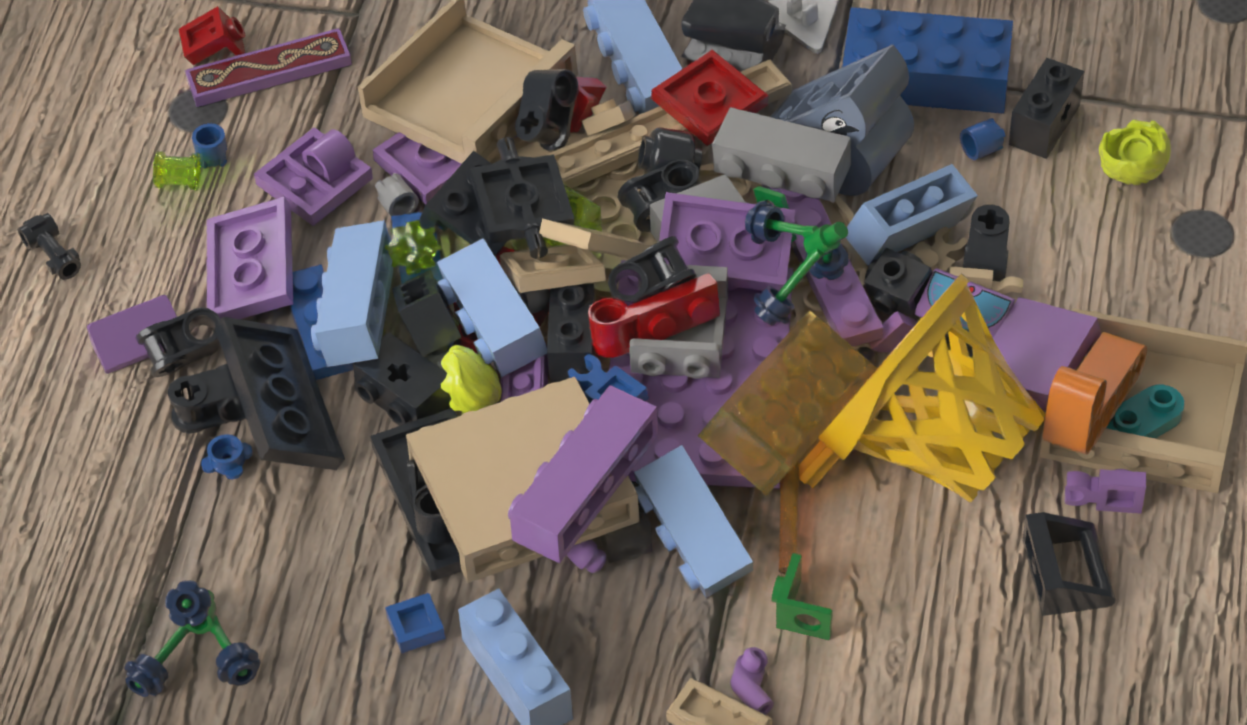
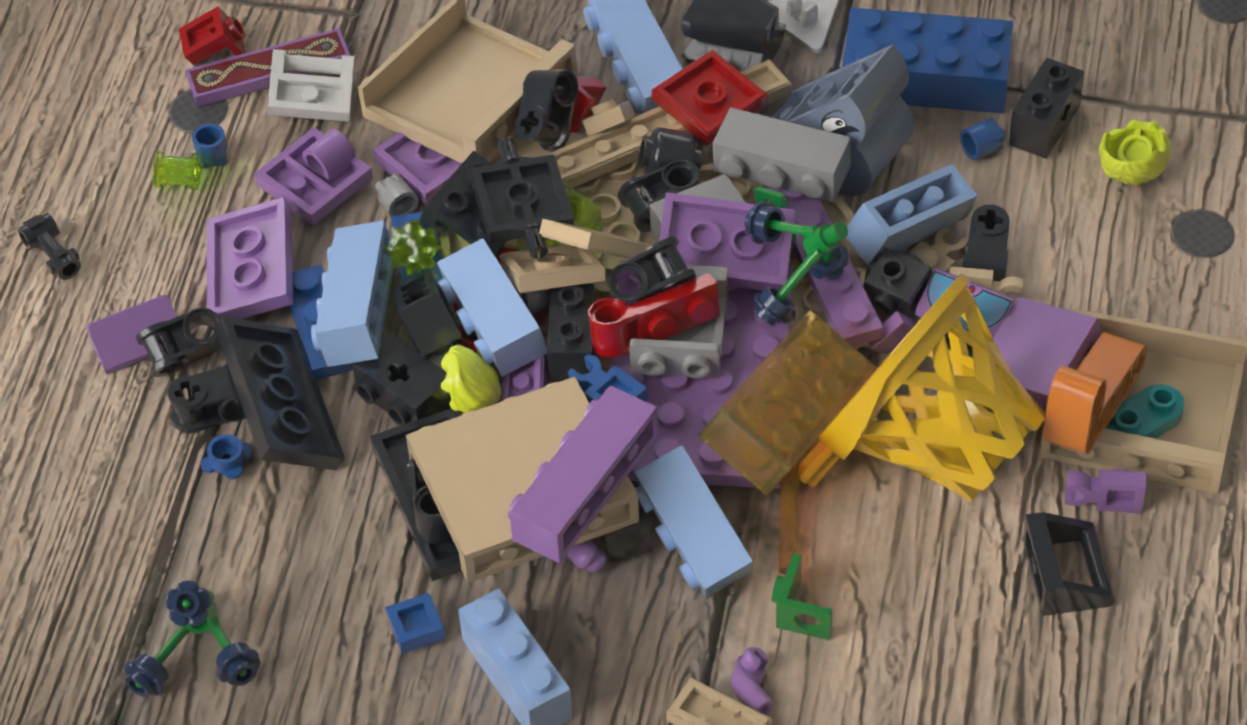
none -> white plate [267,49,354,122]

